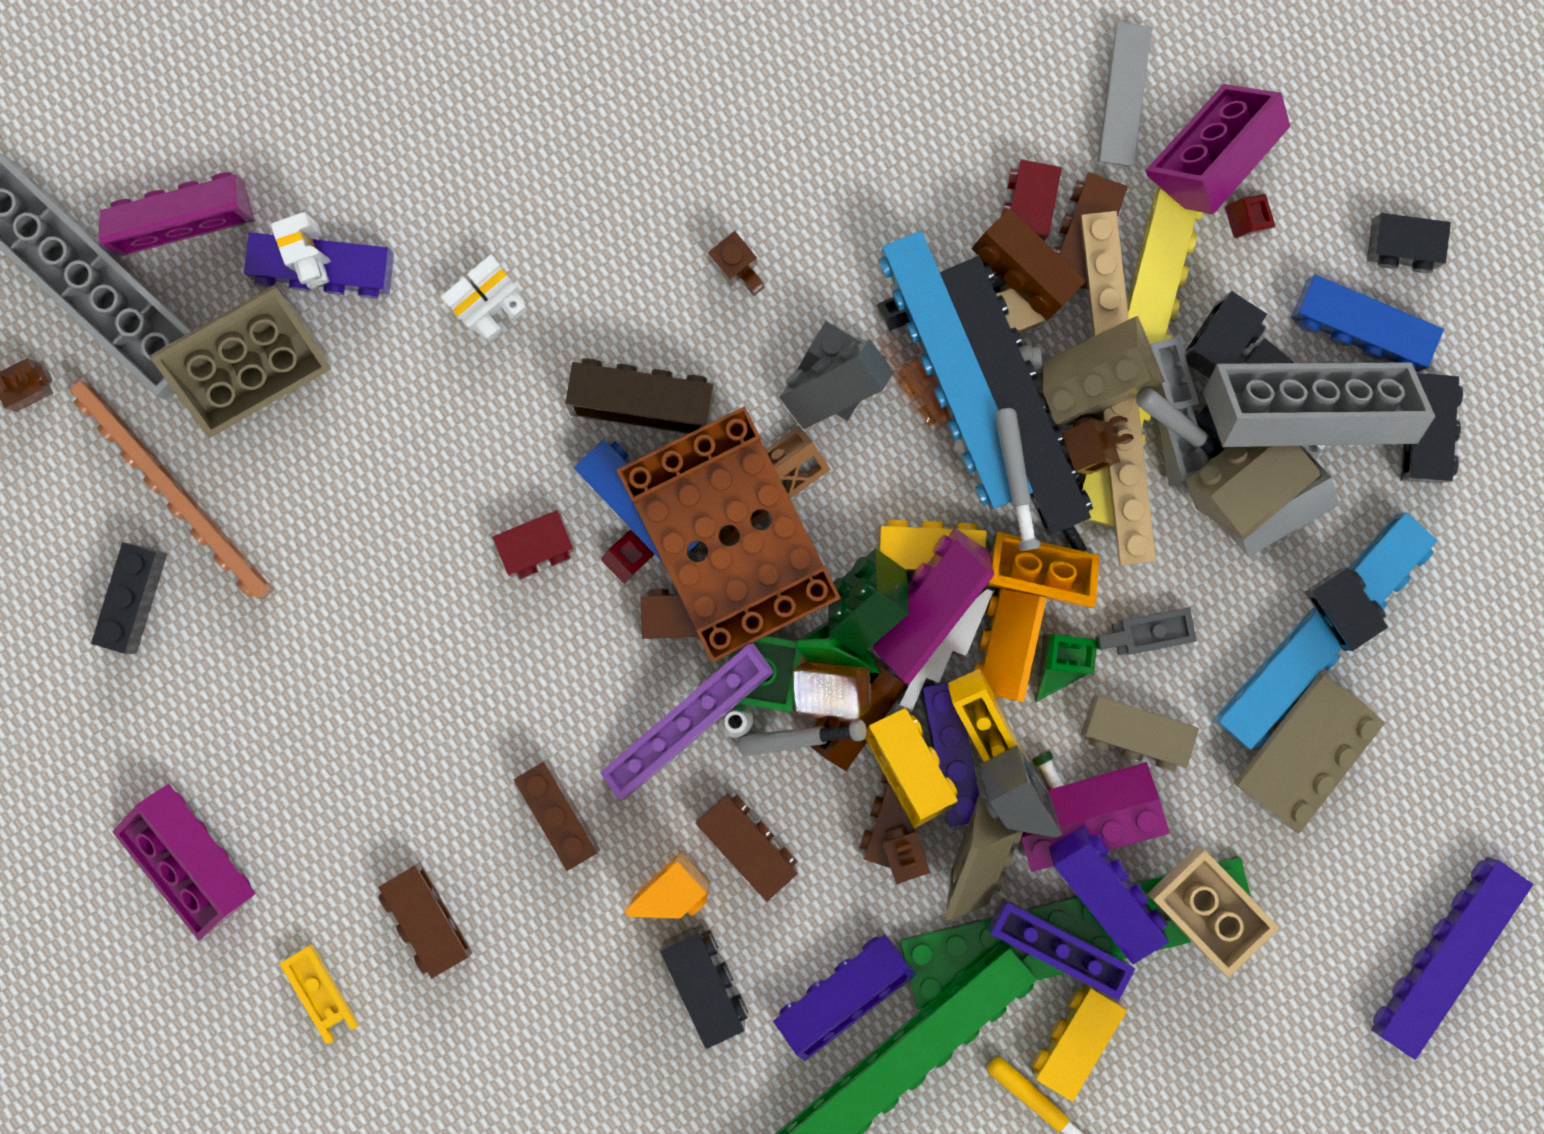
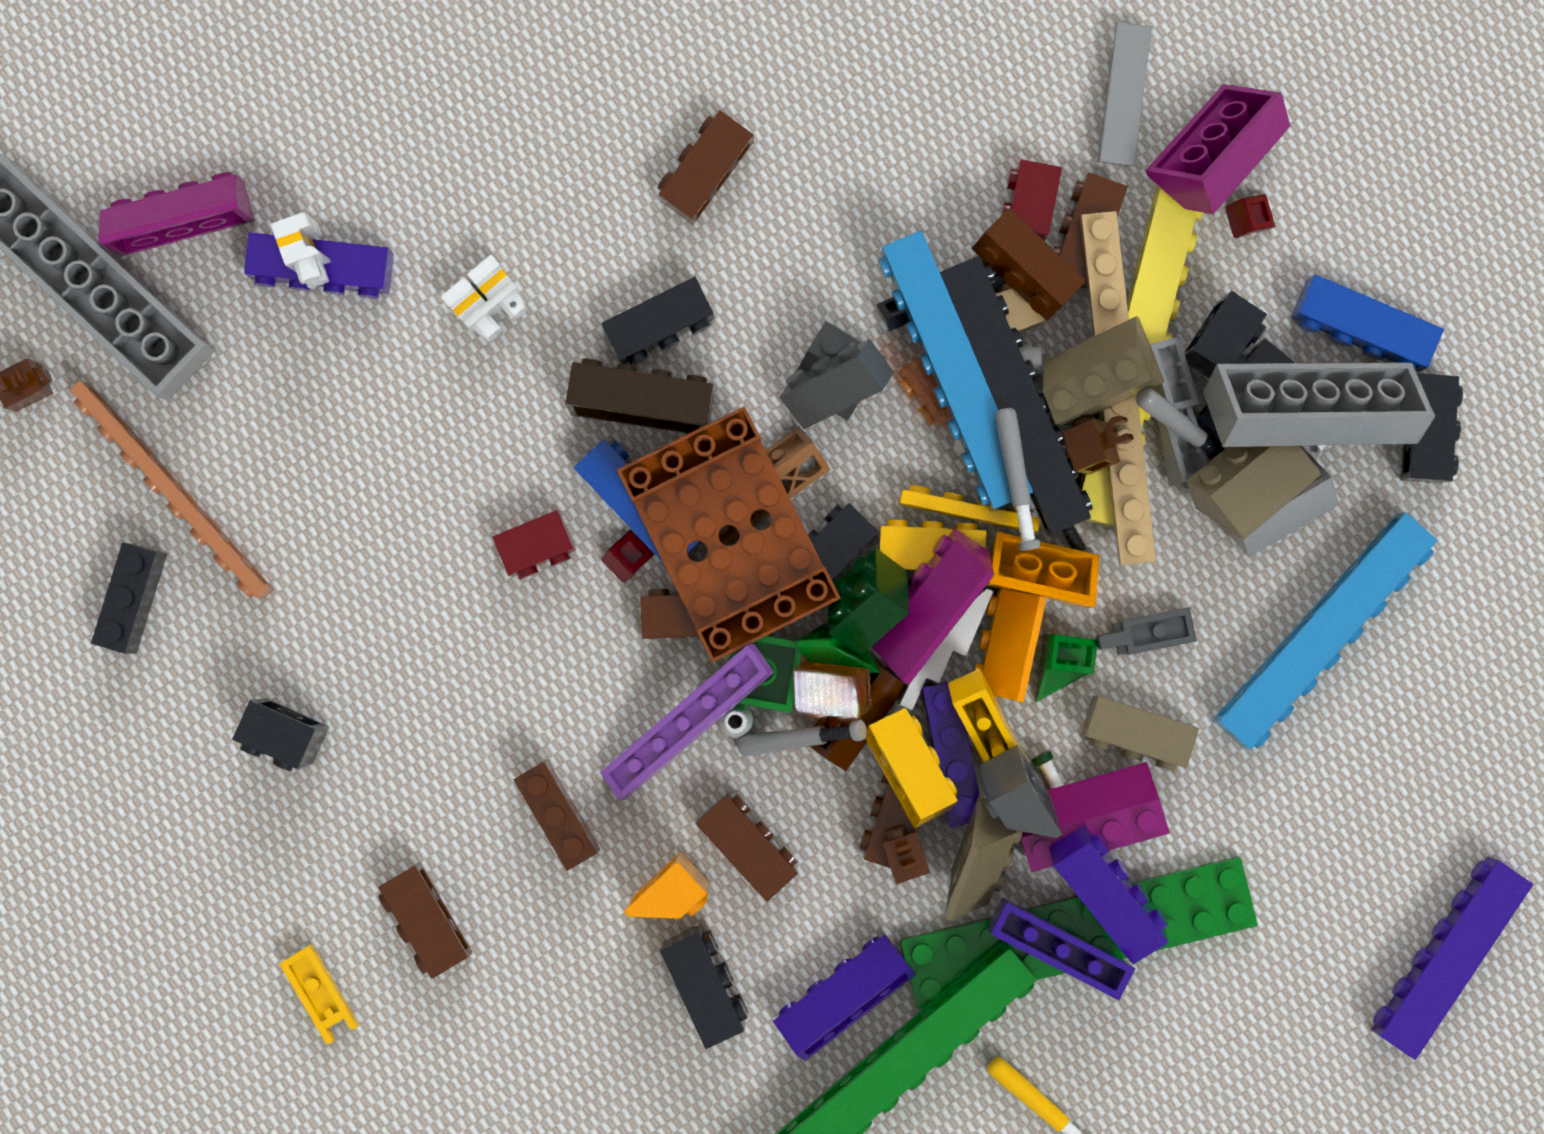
magenta slope [112,783,256,941] -> none
dark tan slope [150,284,331,438] -> none
reddish brown brick [708,231,765,296] -> none
yellow brick [1032,983,1127,1102] -> none
tan brick [1146,846,1280,978] -> none
dark tan slope [1234,672,1385,834] -> none
black brick [1304,568,1388,651] -> none
black brick [1367,213,1451,273] -> none
none -> black brick [232,698,330,771]
none -> black brick [601,277,715,366]
none -> reddish brown brick [657,110,754,225]
none -> black brick [808,503,879,580]
none -> yellow plate [898,485,1040,533]

